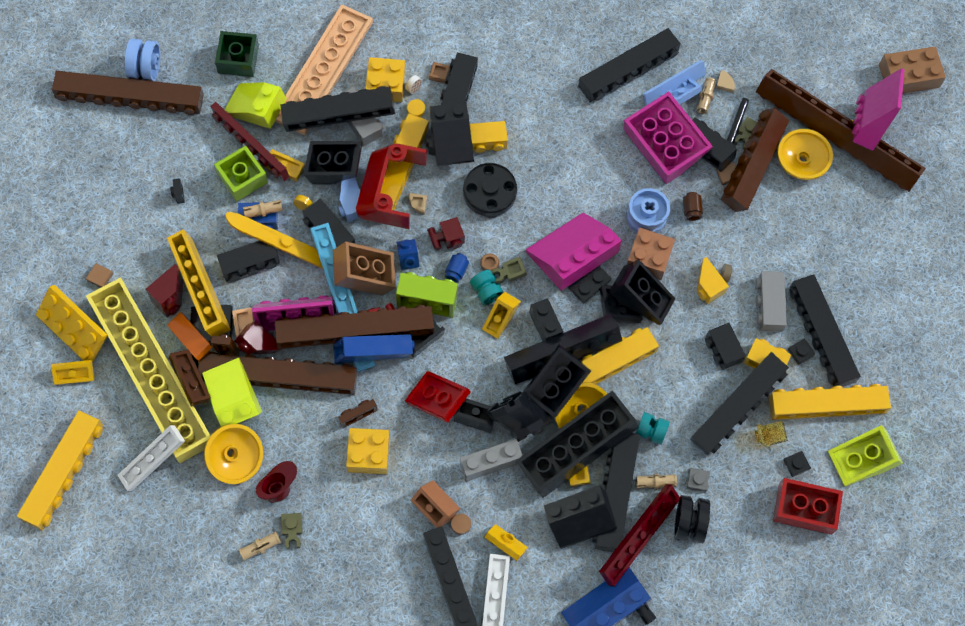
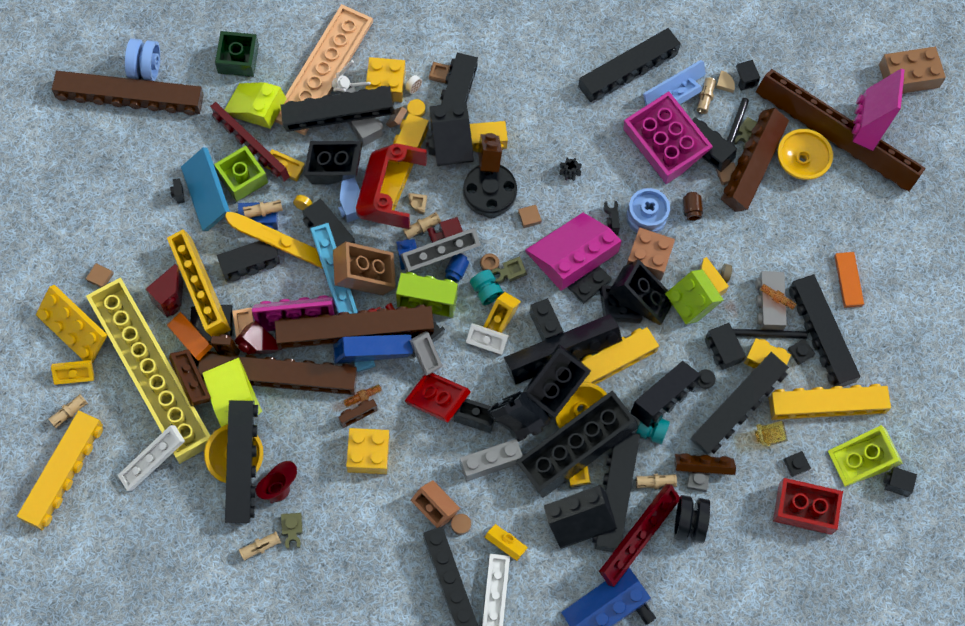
none -> tan pin [48,394,88,428]
none -> dark azure tile [181,147,230,231]
none -> black brick [225,400,258,523]
none -> white plant [332,60,371,92]
none -> clear orange bar [343,384,382,407]
none -> medium nougat tile [386,106,407,128]
none -> light grey brick [400,228,481,272]
none -> tan pin [402,212,441,240]
none -> light grey tile [409,331,443,375]
none -> white plate [466,323,509,355]
none -> reddish brown brick [478,133,502,172]
none -> medium nougat tile [518,205,542,228]
none -> black gear [559,157,582,181]
none -> black plate [603,201,620,235]
none -> black brick [630,361,701,427]
none -> lime brick [665,269,724,325]
none -> reddish brown plate [674,453,736,475]
none -> black plate [698,369,716,389]
none -> black bar [733,329,807,339]
none -> black panel [736,60,760,91]
none -> clear orange bar [760,284,797,310]
none -> orange tile [834,252,864,308]
none -> black brick [883,467,917,497]

